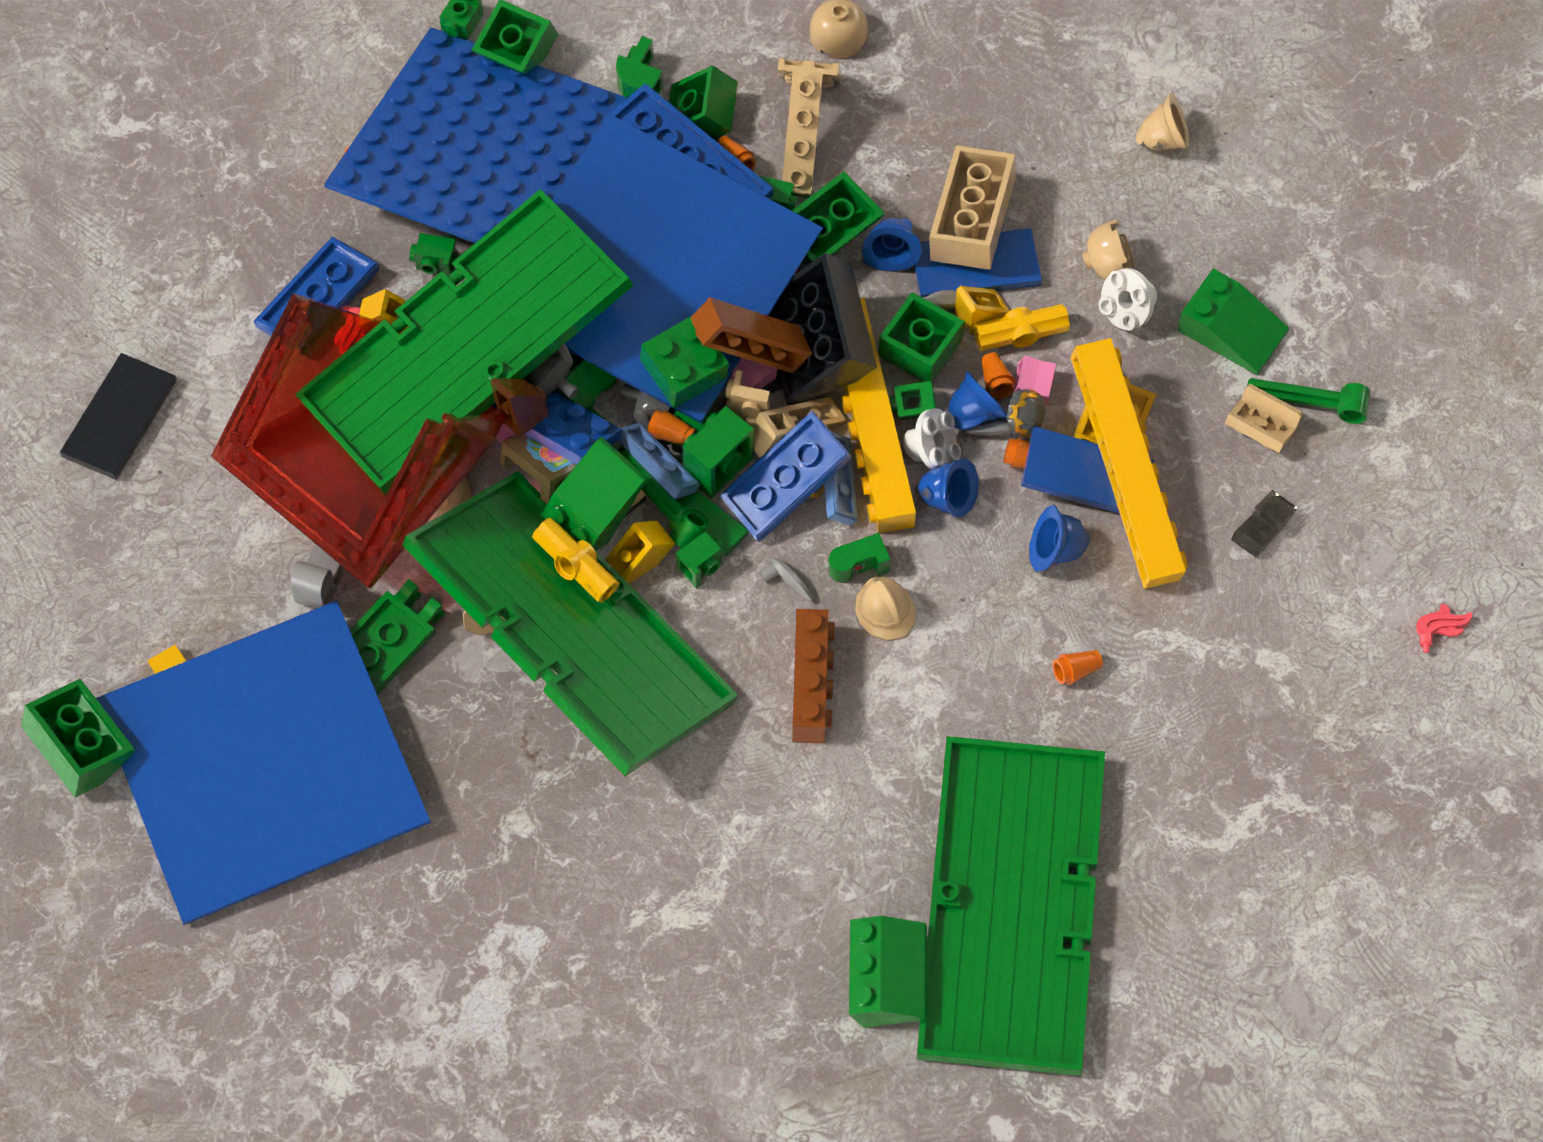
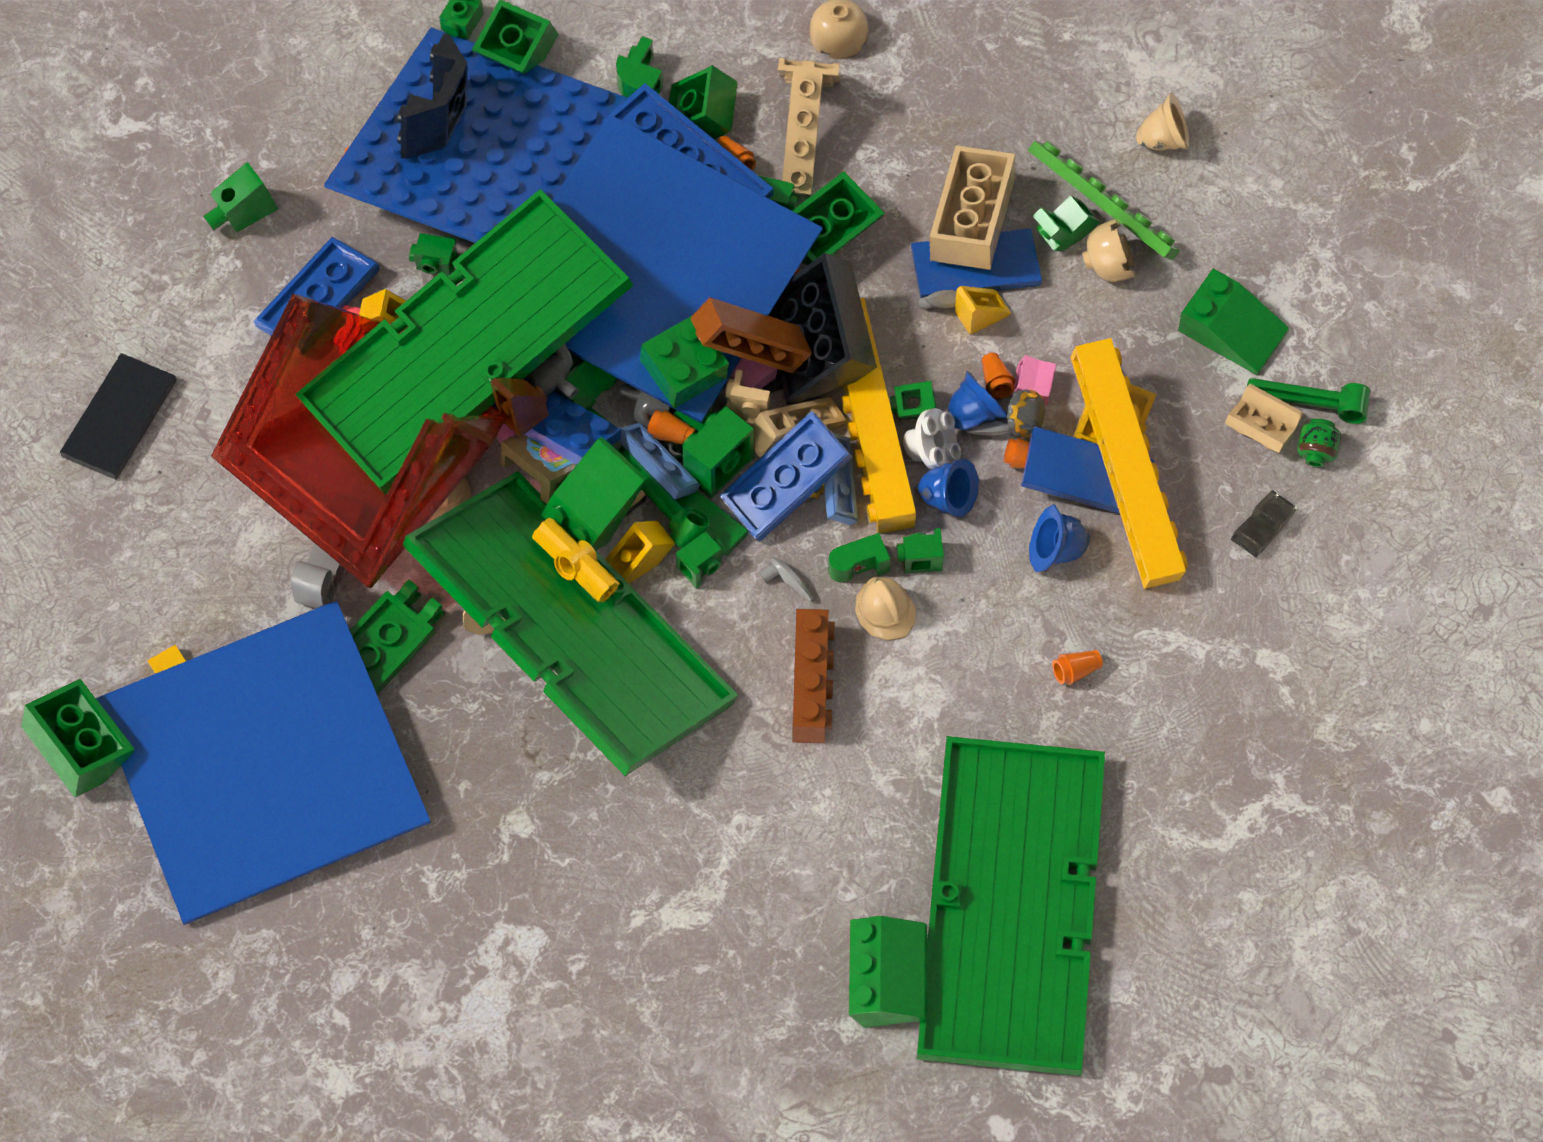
blue piece [862,217,923,271] -> none
green brick [878,292,965,382] -> none
yellow piece [973,304,1070,351] -> none
white plate [1099,268,1157,331] -> none
coral piece [1416,604,1472,653] -> none
none -> green torso [203,162,279,232]
none -> black slope [397,33,468,159]
none -> green brick [896,528,944,574]
none -> bright green plate [1028,141,1180,260]
none -> green brick [1033,195,1100,251]
none -> green head [1297,419,1341,467]

